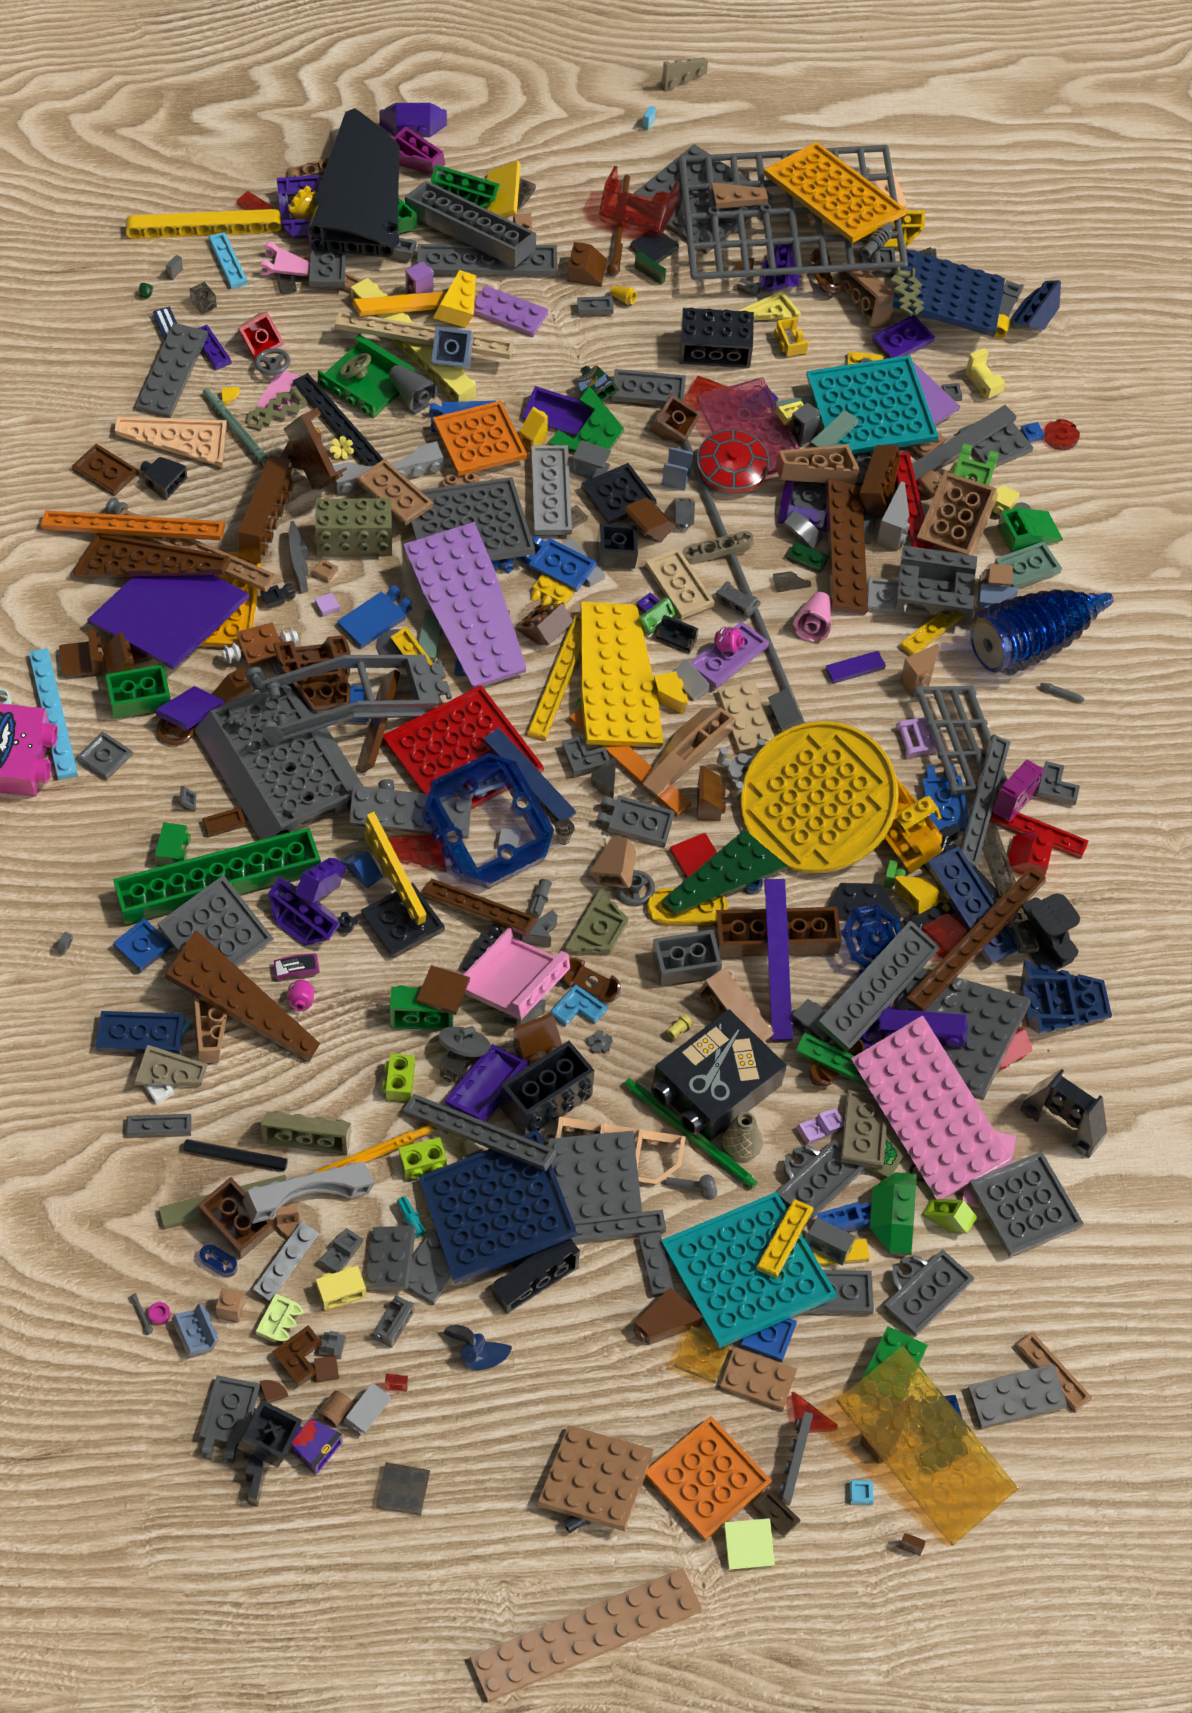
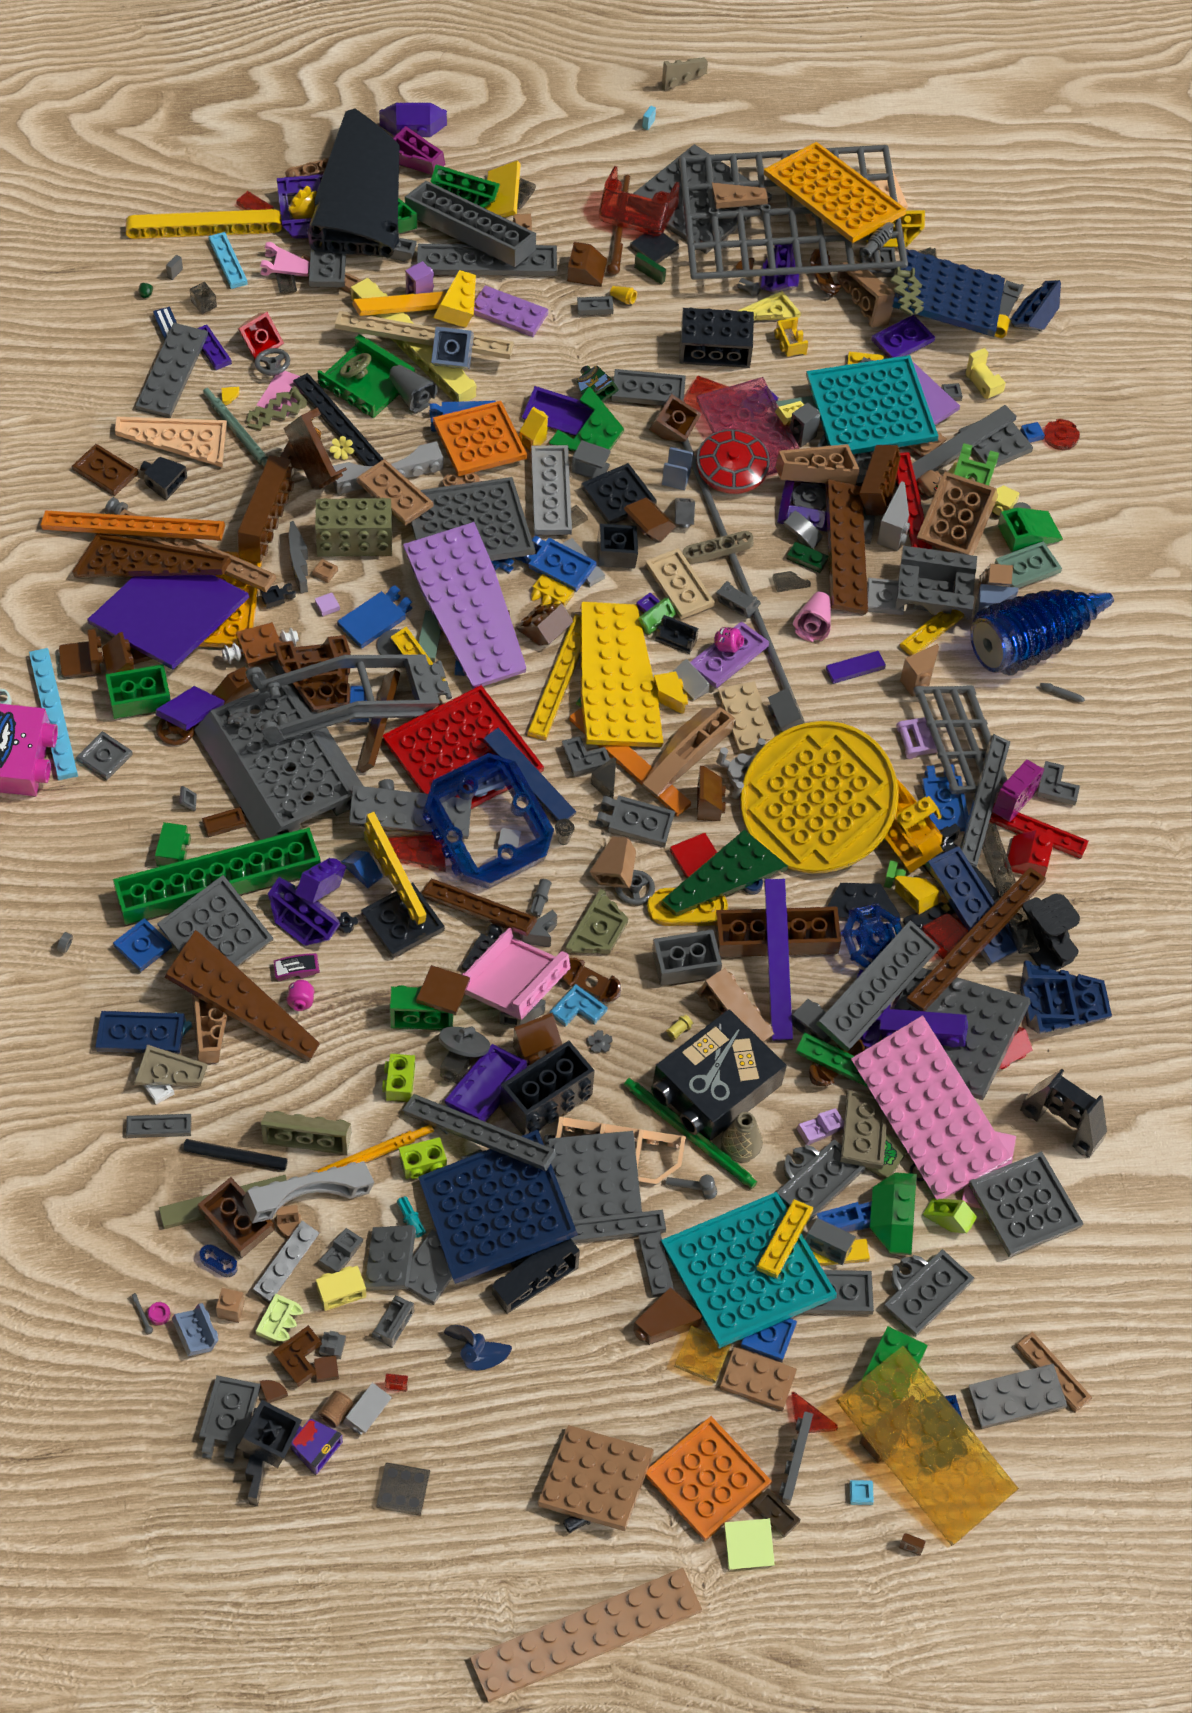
sand green tile [810,410,859,447] -> none

